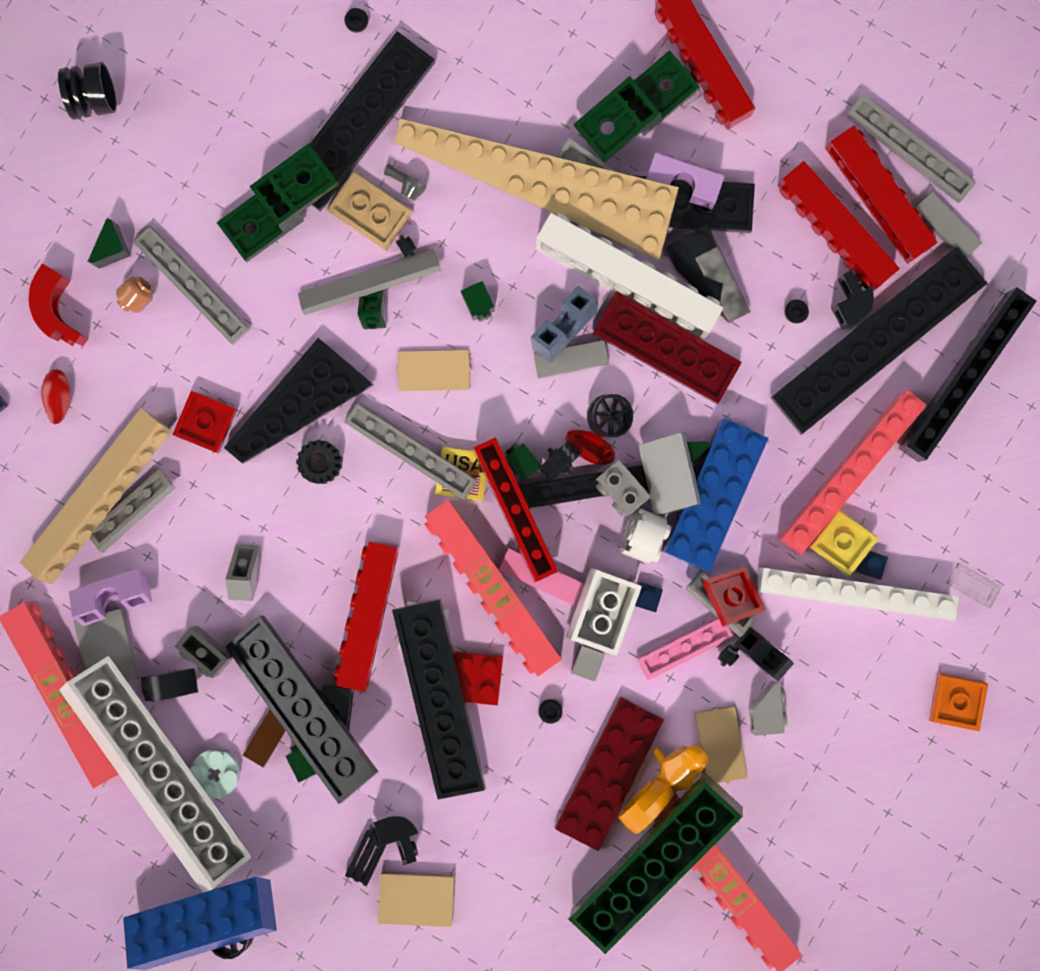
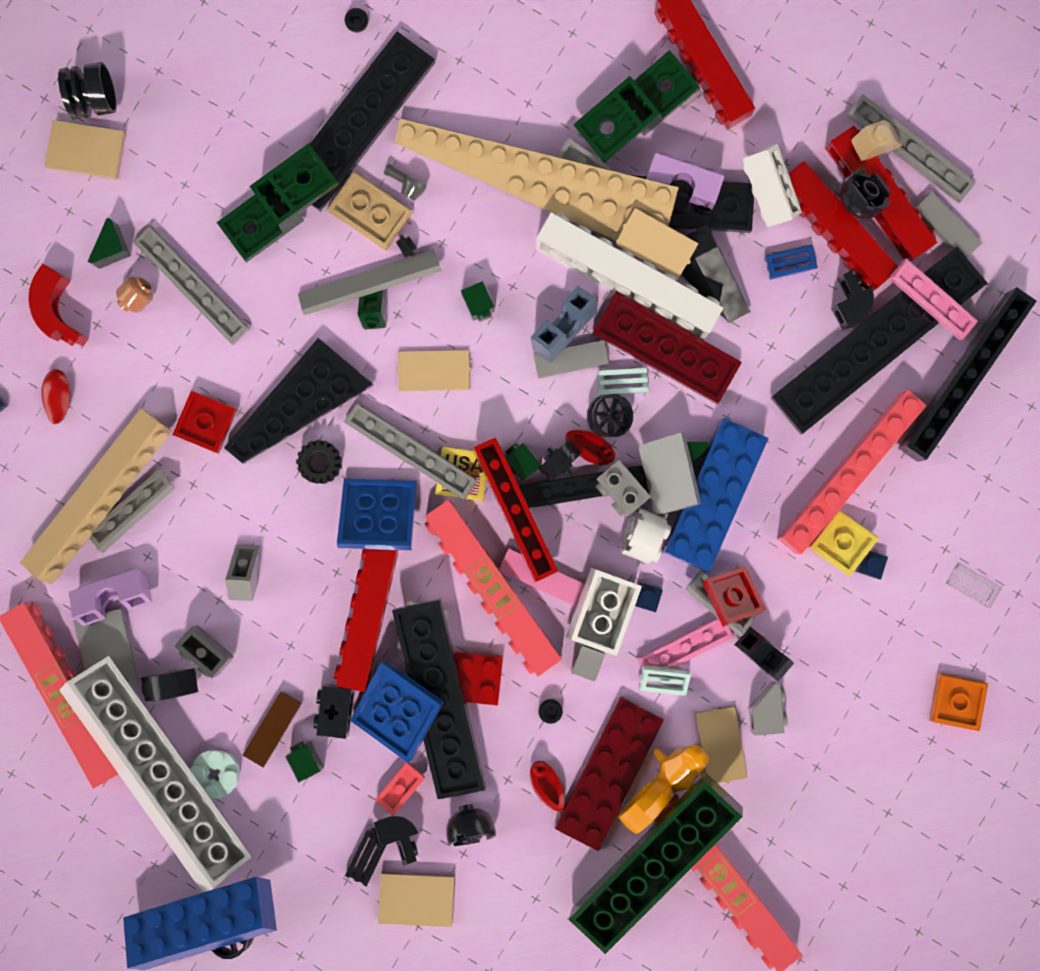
black plate [225,615,379,804] -> none
black plate [717,644,739,667] -> none
white brick [756,567,959,621] -> none
black plate [784,299,809,324] -> none
none -> tan tile [45,120,126,180]
none -> blue plate [337,478,417,551]
none -> blue plate [350,660,444,763]
none -> coral plate [375,762,425,816]
none -> black cylinder [446,804,496,846]
none -> red arm [530,761,565,812]
none -> light aqua tile [598,368,649,396]
none -> tan piece [615,208,698,279]
none -> light aqua tile [638,665,691,696]
none -> white brick [742,144,802,227]
none -> blue tile [764,245,818,280]
none -> black cylinder [840,168,891,219]
none -> tan slope [851,120,902,162]
none -> bright pink tile [889,259,978,340]

